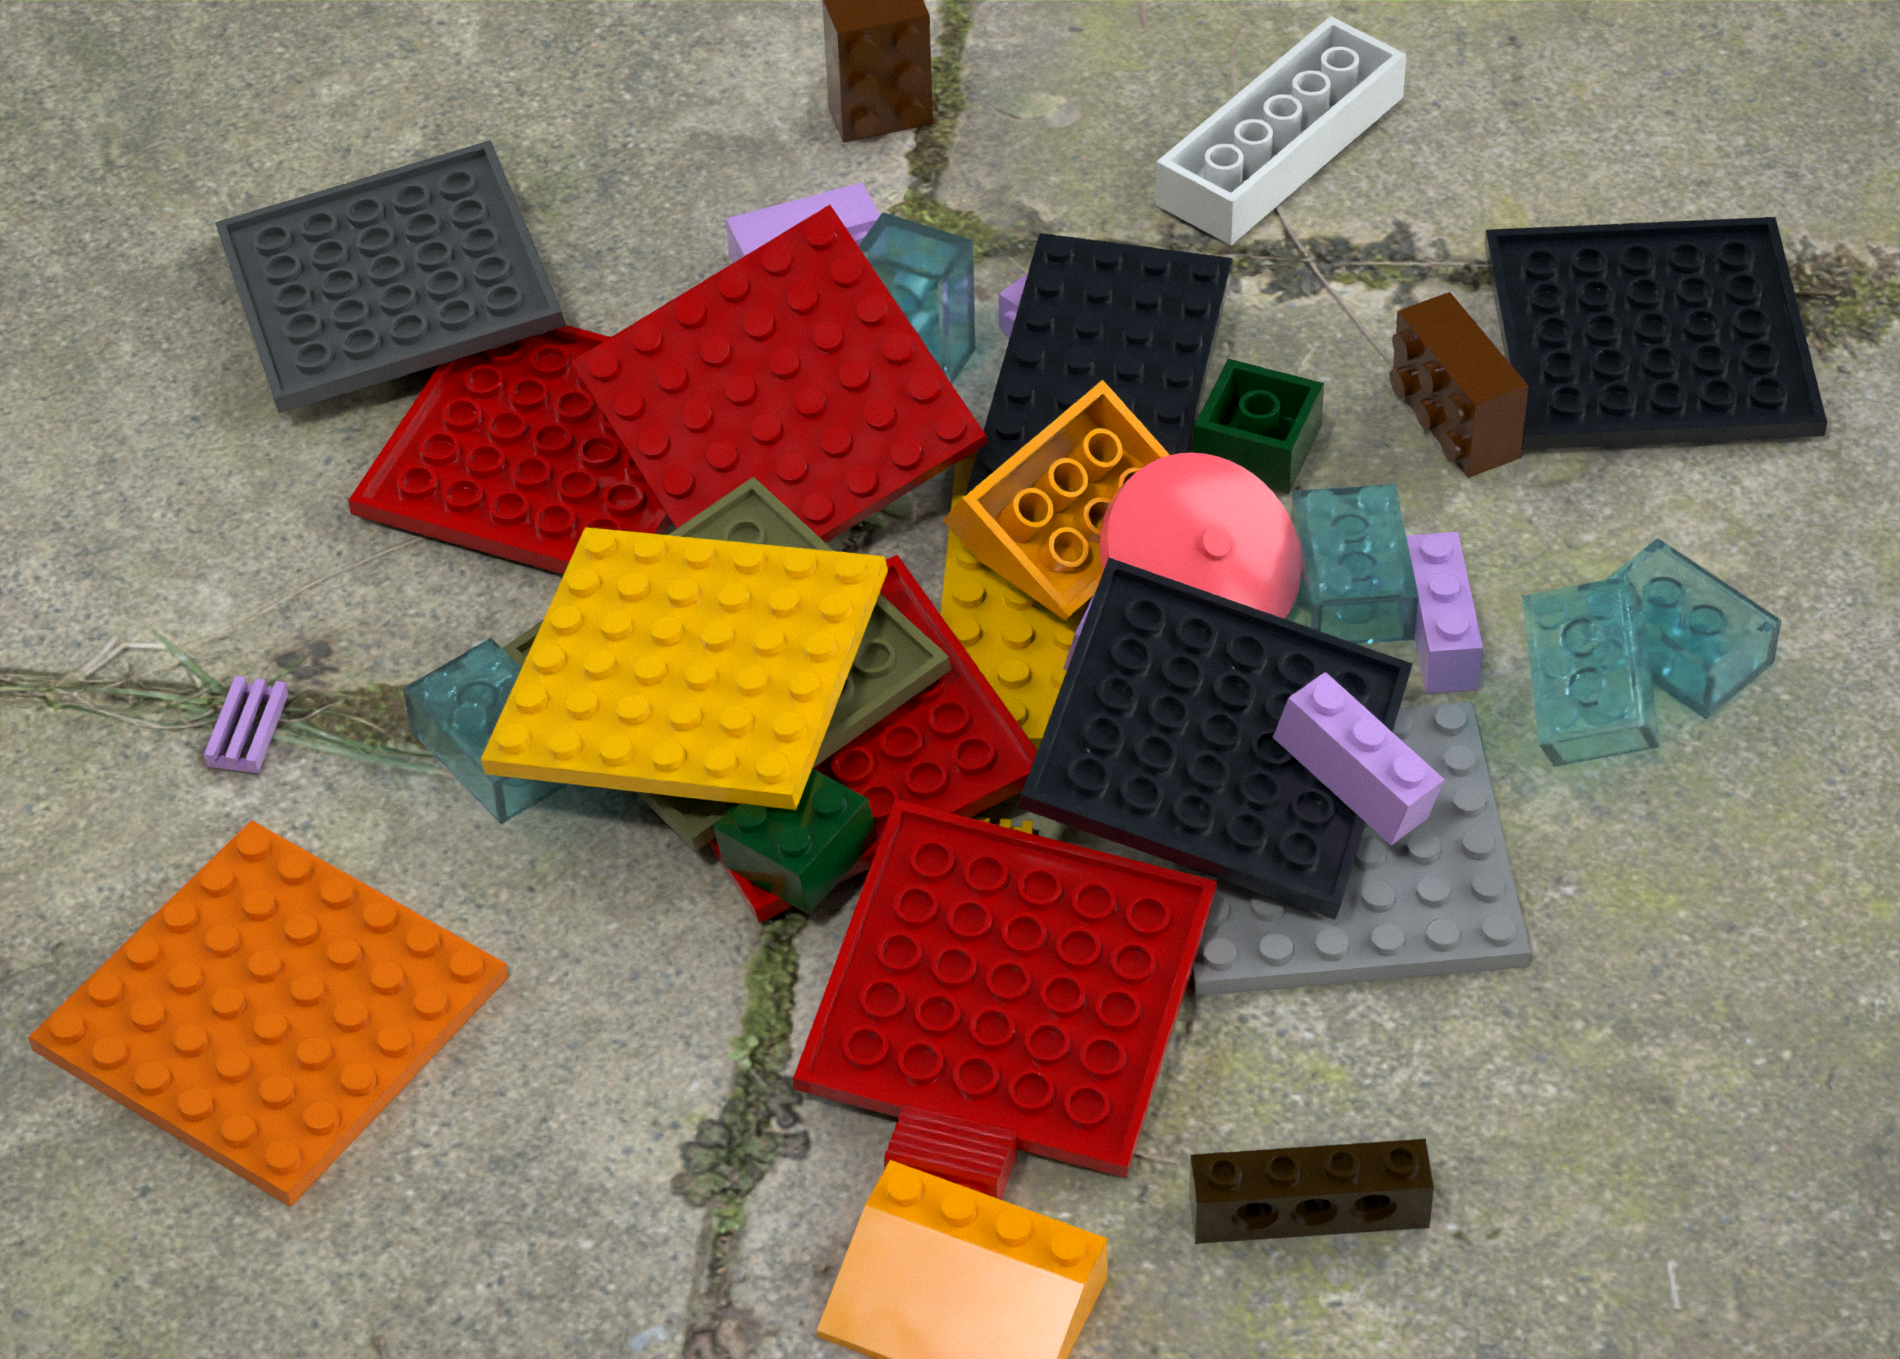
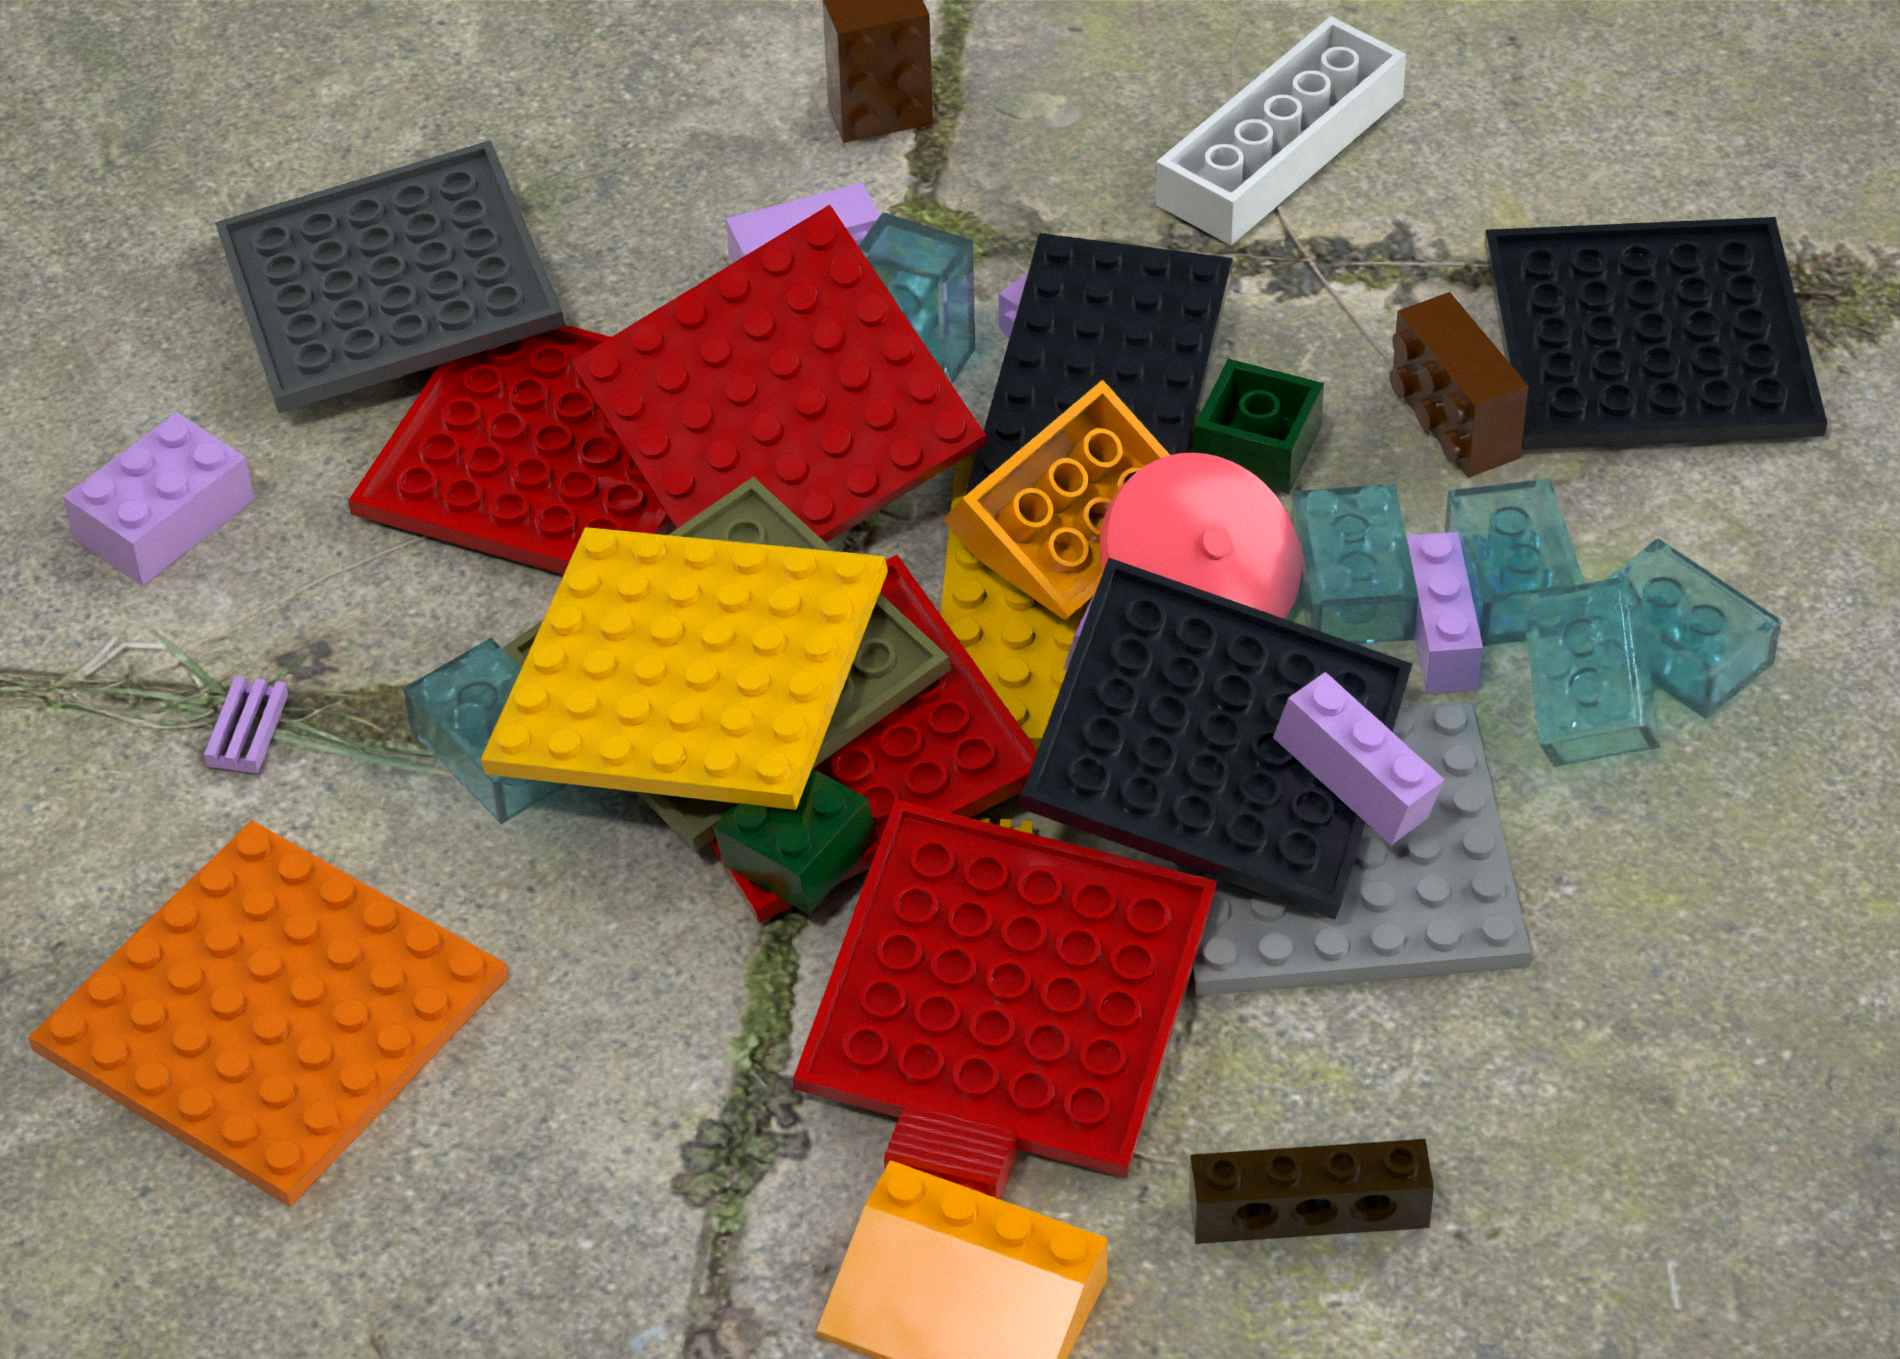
none -> lavender brick [63,412,255,586]
none -> clear light blue brick [1444,478,1588,646]

